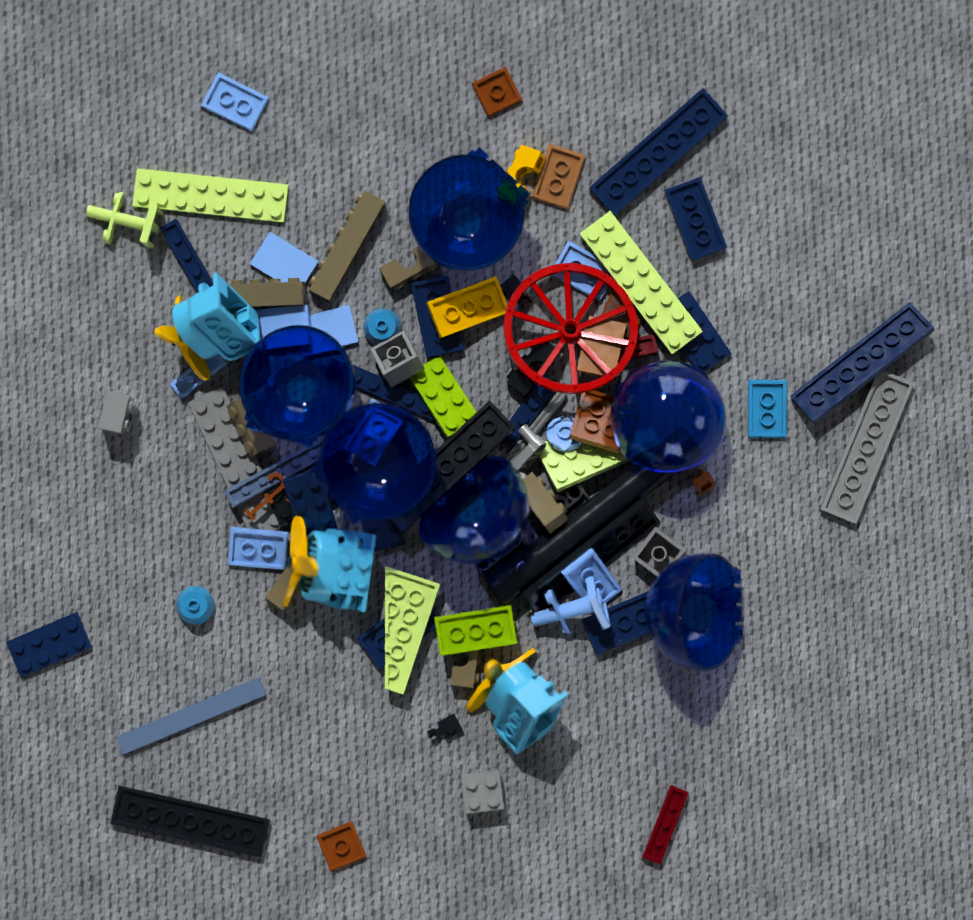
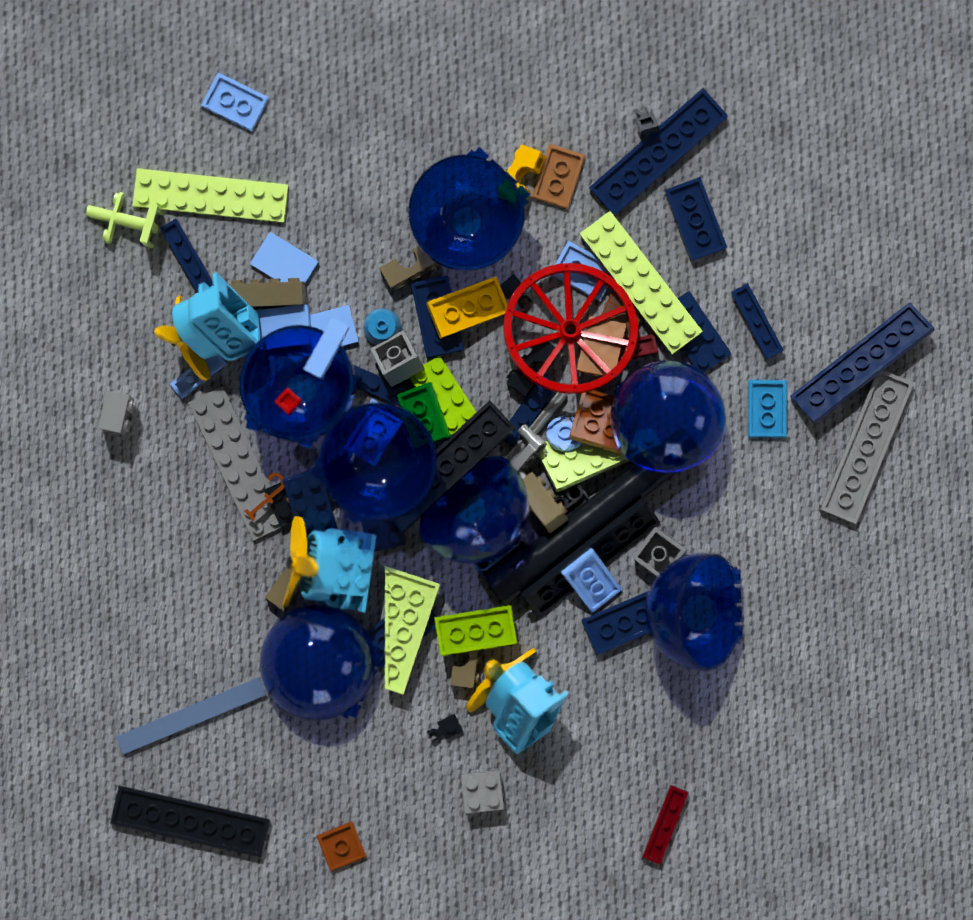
dark blue plate [6,612,92,677] -> none
dark azure cone [176,586,214,624] -> none
sand blue tile [224,418,359,508] -> none
dark tan arch [226,393,277,458] -> none
light blue tile [228,527,288,570] -> none
dark tan brick [308,190,386,303] -> none
dark orange tile [472,66,523,117] -> none
light blue piece [531,576,611,634] -> none
dark orange tile [691,469,716,496] -> none
none -> clear blue windscreen [259,604,384,721]
none -> red tile [275,387,303,415]
none -> light blue tile [304,318,350,379]
none -> green tile [397,382,451,449]
none -> black plate [635,105,660,137]
none -> dark blue plate [731,283,784,360]

